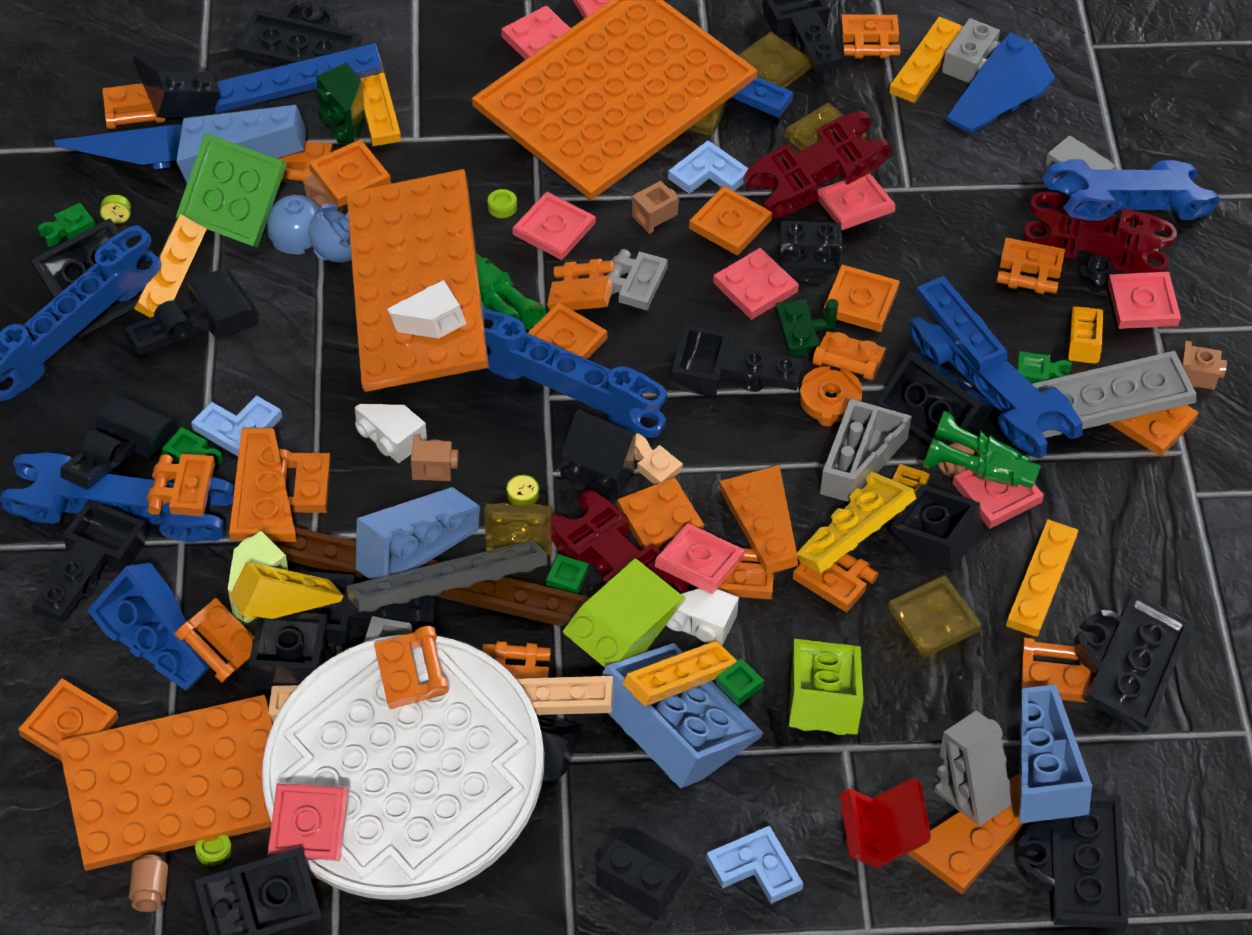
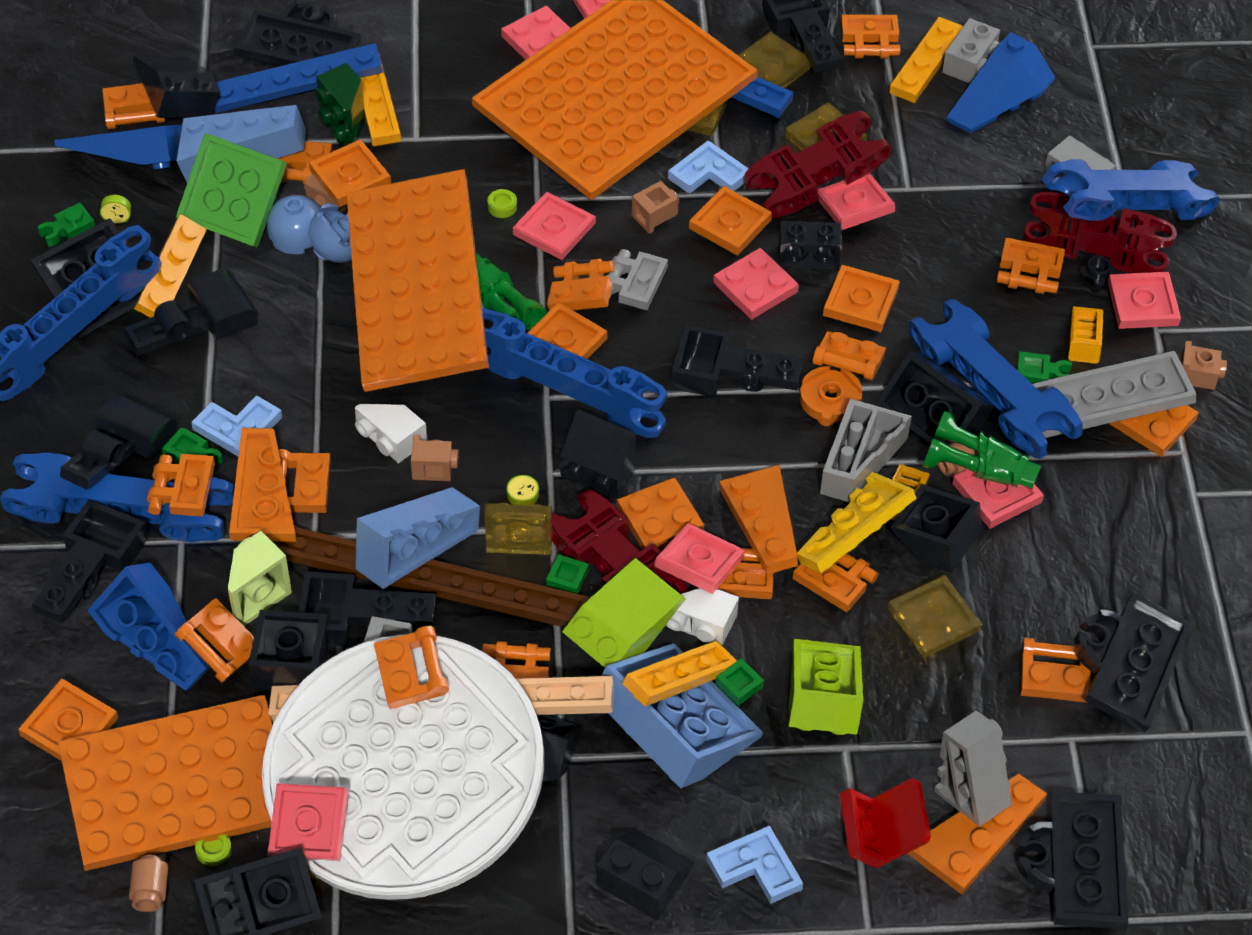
yellow slope [229,561,344,619] -> none
dark grey plate [347,540,547,612] -> none
white slope [387,280,466,339] -> none
light nougat plate [635,433,683,485] -> none
dark green plate [775,299,839,357] -> none
blue plate [917,276,1007,372] -> none
light orange plate [1006,519,1079,637] -> none
medium blue wedge [1019,684,1092,824] -> none

